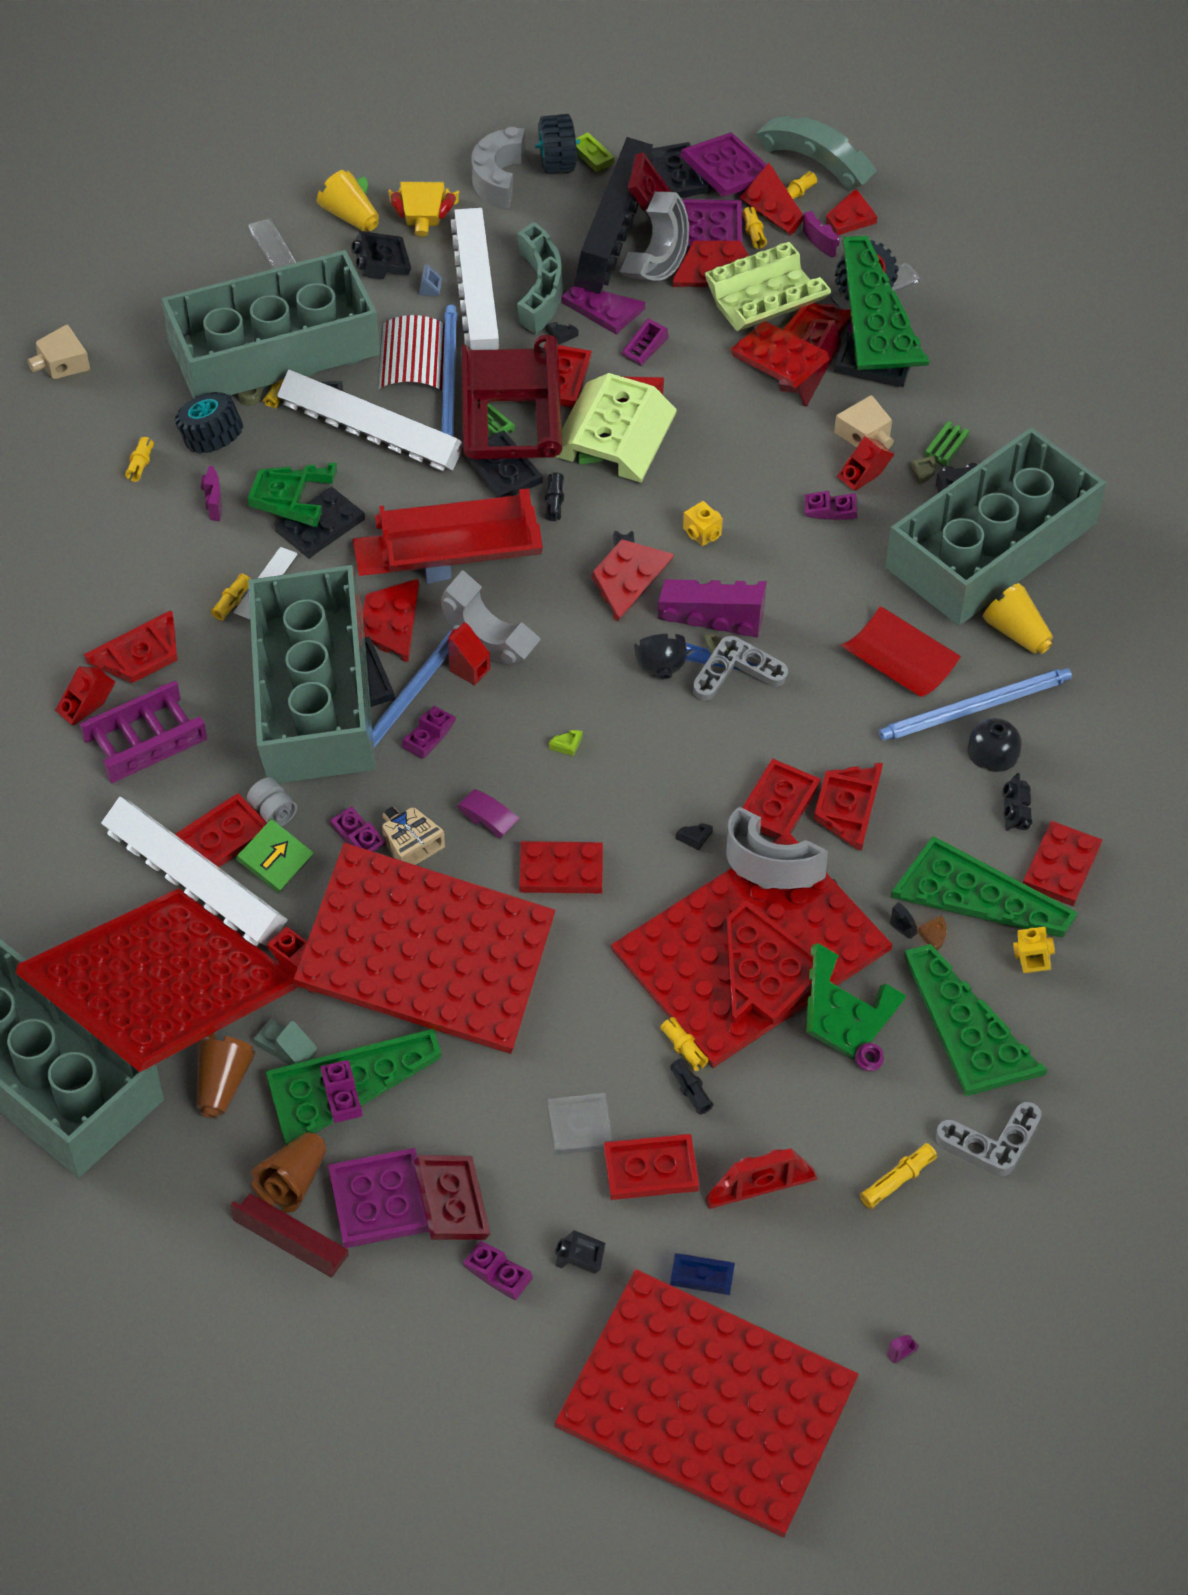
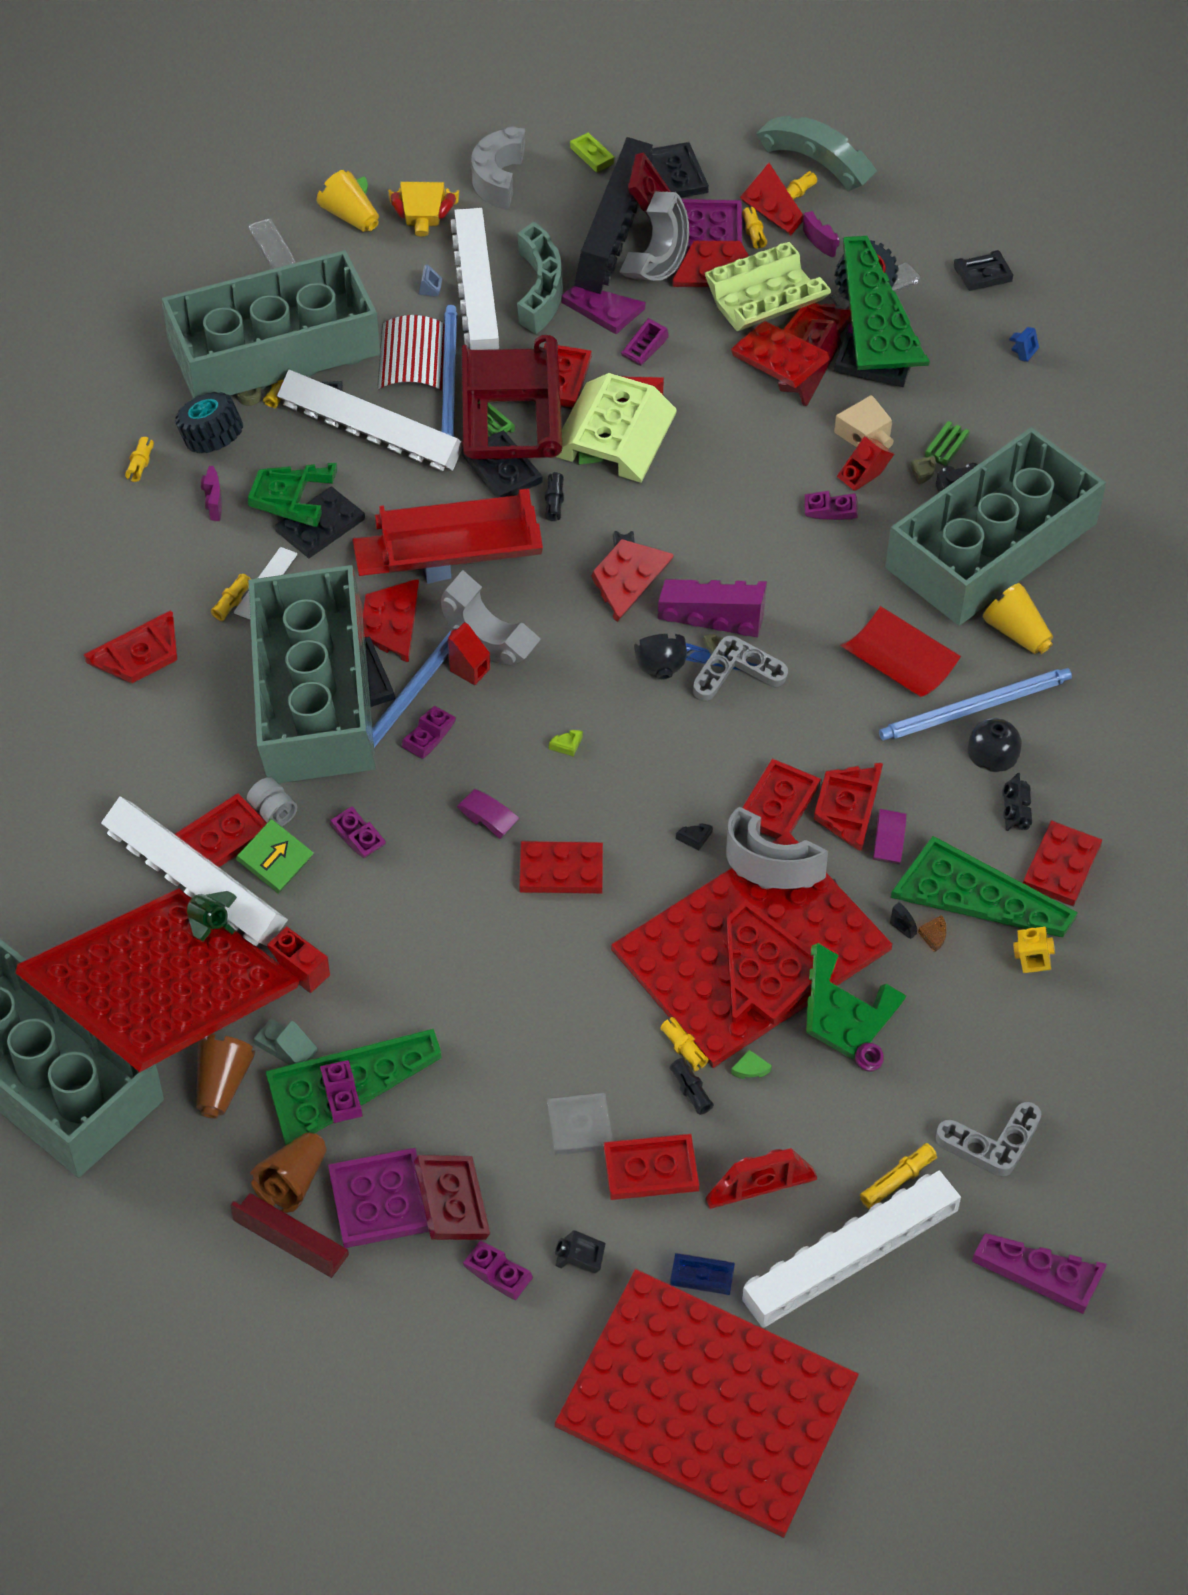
tan torso [27,324,90,379] -> none
red slope [55,666,116,725] -> none
magenta fence [80,680,207,784] -> none
red plate [292,843,556,1054] -> none
black plate [351,231,412,279] -> none
tan torso [382,807,445,865] -> none
black wheel [535,114,580,174] -> none
black tile [546,322,579,345] -> none
magenta plate [680,132,767,197] -> none
yellow brick [683,501,723,547] -> none
red wing [826,189,878,235] -> none
magenta tile [887,1335,918,1363] -> none
green wing [904,944,1047,1097] -> none
none -> dark green brick [187,891,237,942]
none -> bright green tile [731,1050,772,1079]
none -> white brick [742,1170,961,1328]
none -> magenta slope [872,809,907,865]
none -> black plate [954,250,1013,291]
none -> magenta wing [972,1233,1107,1314]
none -> blue tile [1009,327,1039,362]

